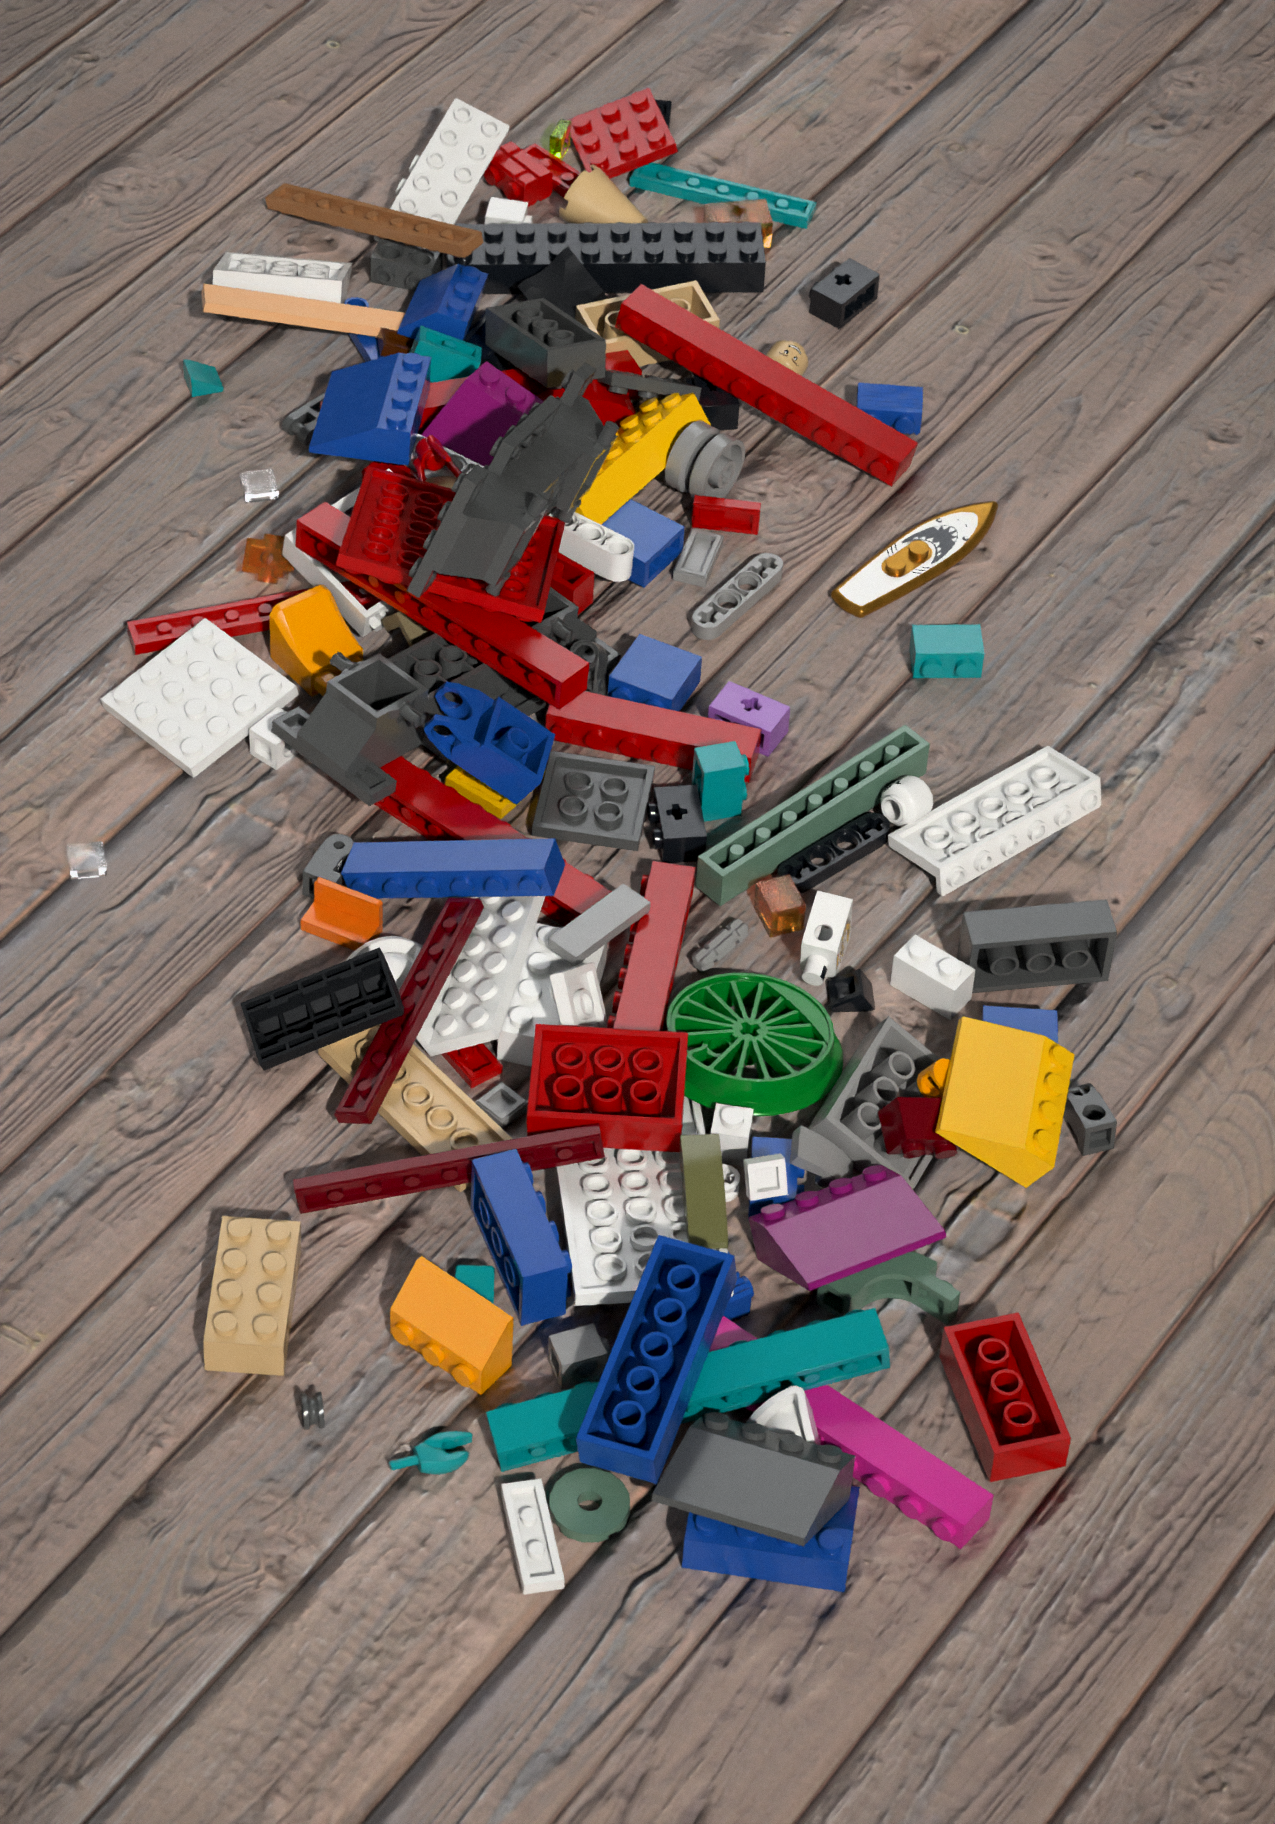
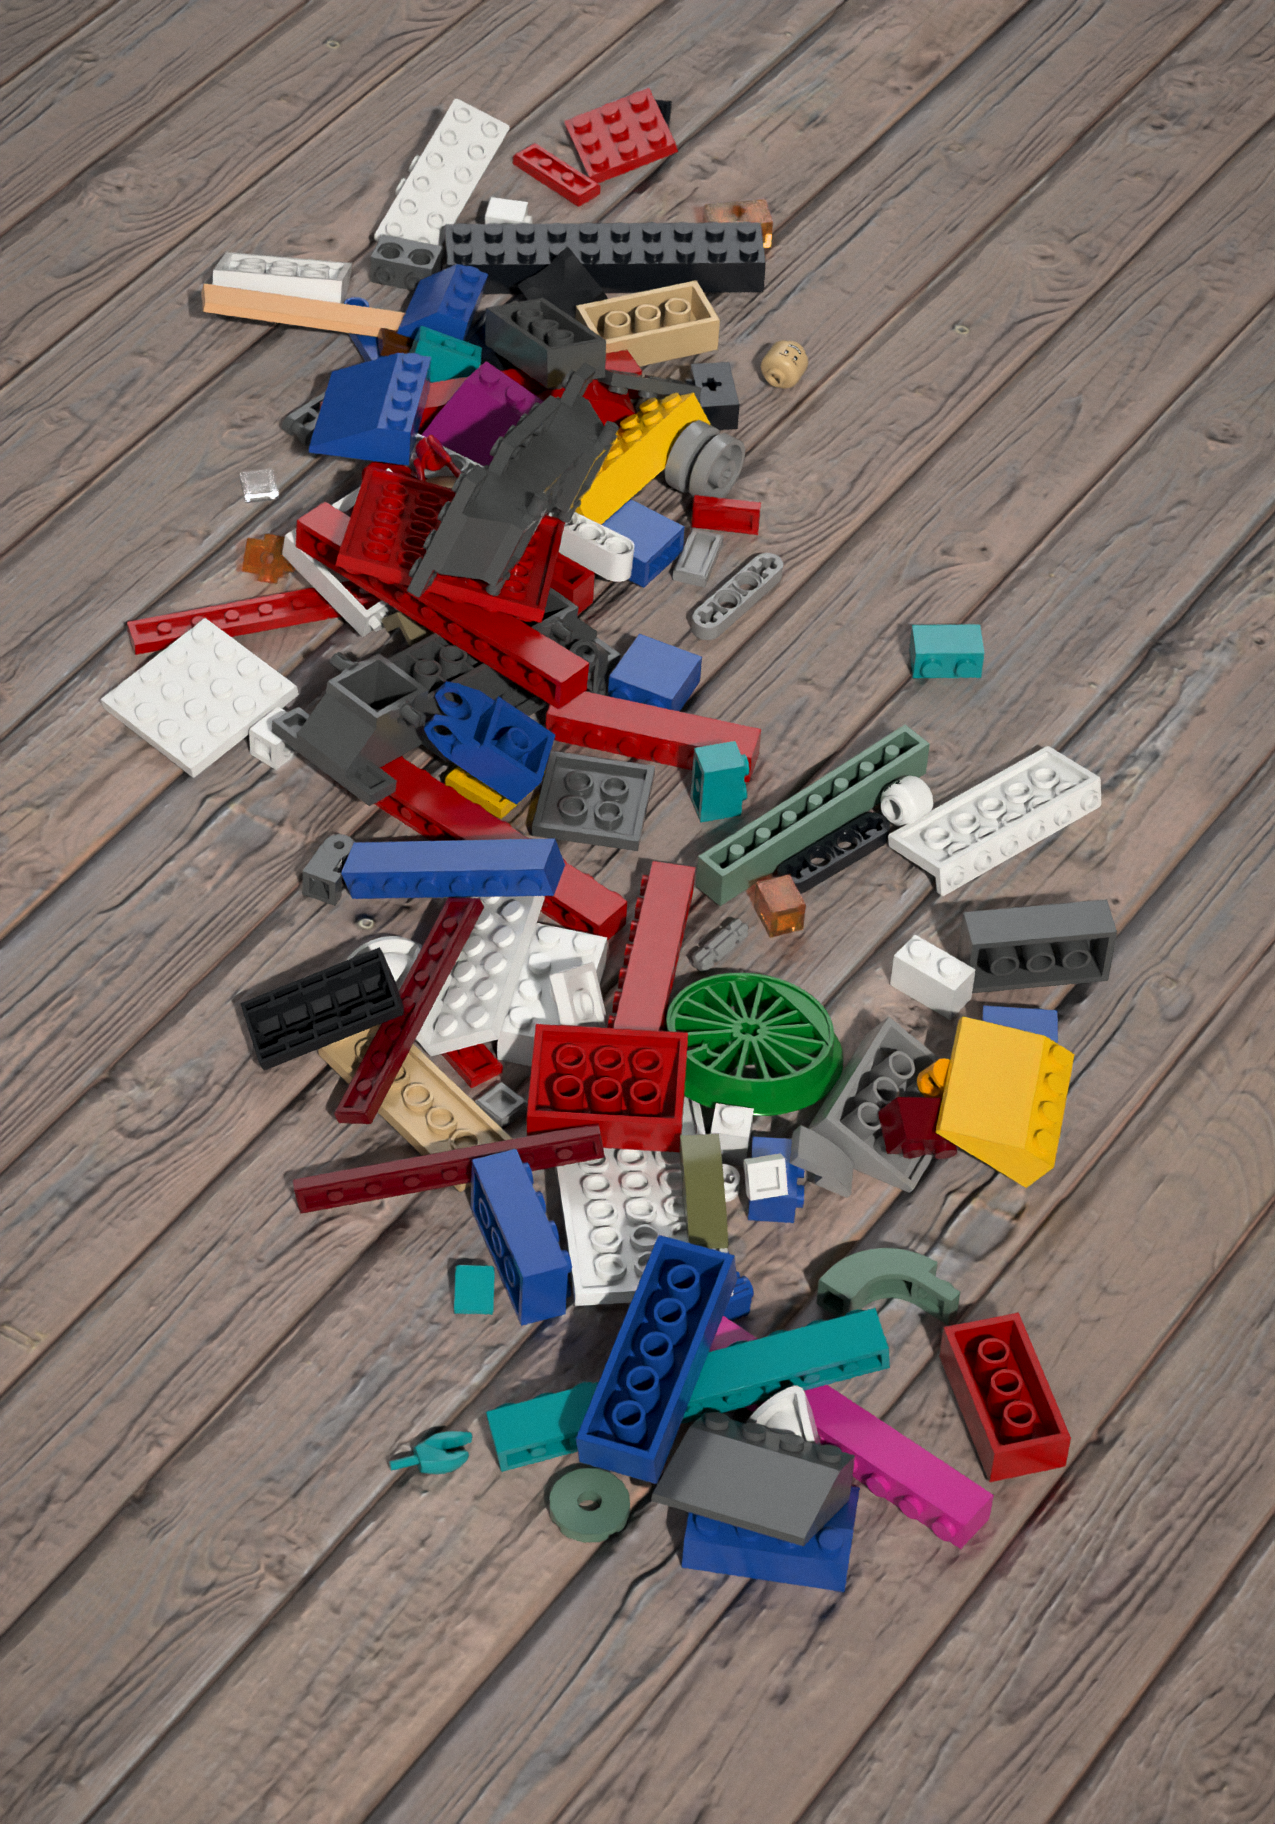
clear tile [66,841,107,880] -> none
teal slope [183,359,224,397] -> none
tan brick [203,1216,301,1376] -> none
medium nougat plate [265,183,483,258] -> none
light orange hips [269,585,364,697] -> none
orange panel [301,877,383,950] -> none
dark grey bush [301,1392,325,1430] -> none
light orange slope [390,1256,514,1395] -> none
red brick [484,141,553,207] -> none
white plate [501,1478,565,1595] -> none
light grey brick [547,1323,611,1390] -> none
light grey tile [548,883,651,966] -> none
clear neon green tile [549,119,571,160] -> none
tan cone [559,165,647,223] -> none
red brick [615,284,918,487] -> none
teal tile [630,162,816,229] -> none
black brick [647,785,707,863] -> none
medium lavender brick [708,681,790,757] -> none
magenta slope [748,1165,947,1291] -> none
white torso [800,891,853,986] -> none
black brick [809,258,880,329] -> none
black slope [827,969,875,1012] -> none
piece [831,501,998,618] -> none
blue brick [856,382,923,435] -> none
dark grey leg [1063,1083,1117,1156] -> none

